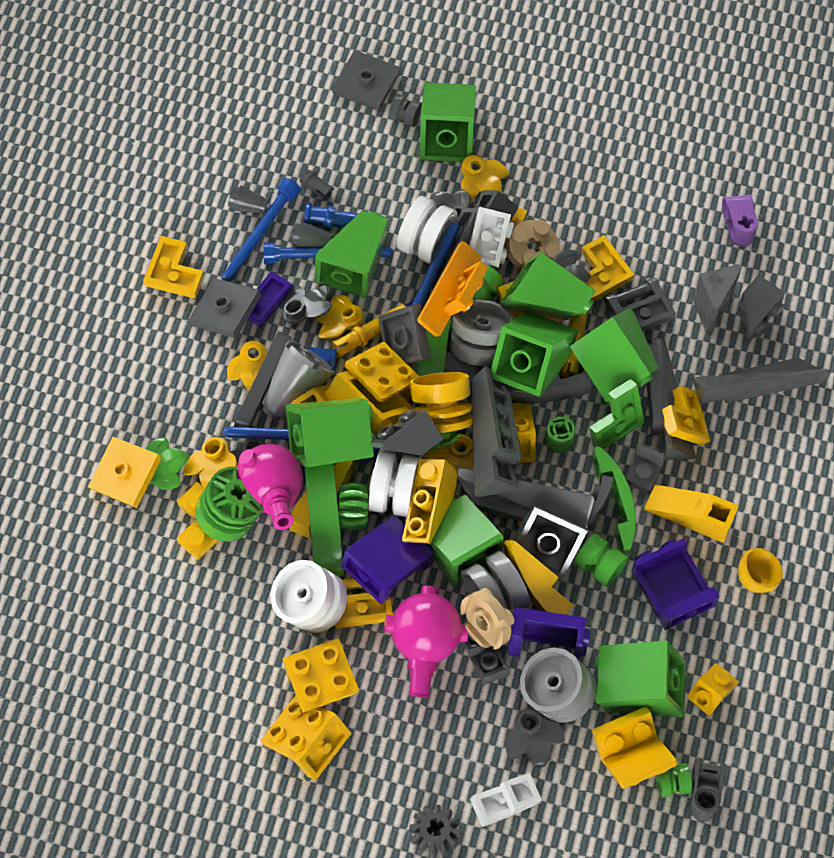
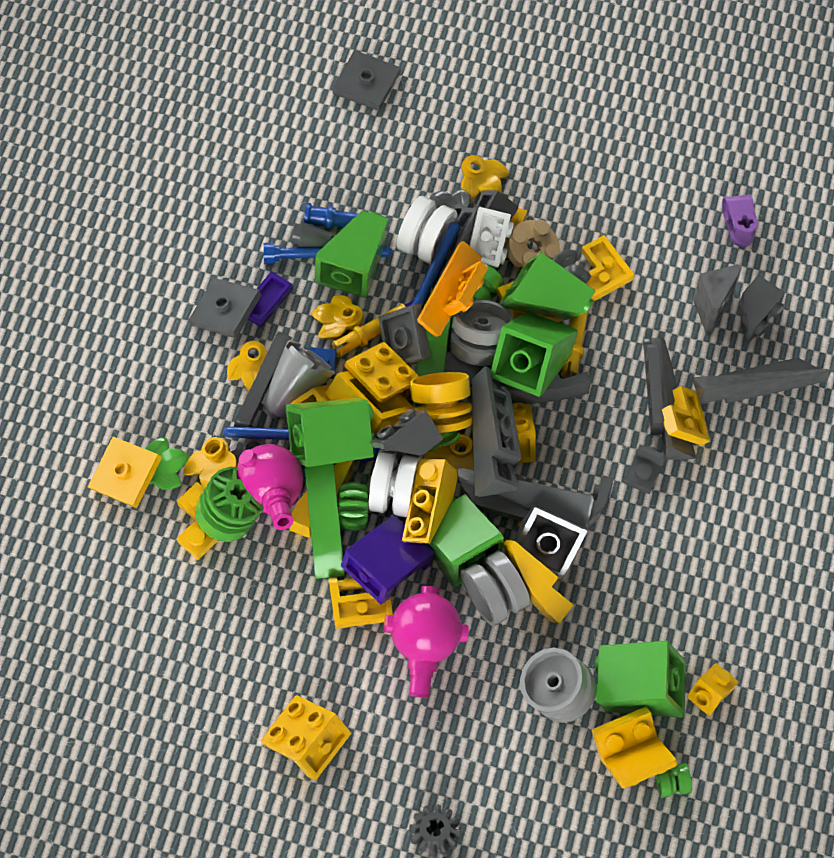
yellow plate [143,236,204,299] -> none
blue piece [221,178,301,282] -> none
dark grey cone [228,185,269,214] -> none
white wheel [271,560,347,633] -> none
yellow bracket [282,638,359,713] -> none
dark grey plate [283,285,333,324] -> none
dark grey pin [299,169,334,201] -> none
dark grey wheel [389,94,422,127] -> none
bright green slope [420,82,476,162] -> none
tan plate [460,588,514,649] -> none
dark grey slope [463,634,510,685] -> none
white slope [470,773,542,827] -> none
dark grey plate [505,709,565,767] -> none
dark purple panel [508,607,590,659] -> none
bright green wheel [546,416,575,453] -> none
bright green slope [569,308,659,403] -> none
bright green wheel [574,533,629,587] -> none
bright green plate [589,379,645,450] -> none
bright green slope [592,446,636,557] -> none
dark grey plate [604,277,676,332] -> none
dark purple panel [631,538,720,630] -> none
yellow slope [644,485,739,543] -> none
dark grey piece [689,758,726,821] -> none
yellow piece [738,548,783,593] -> none

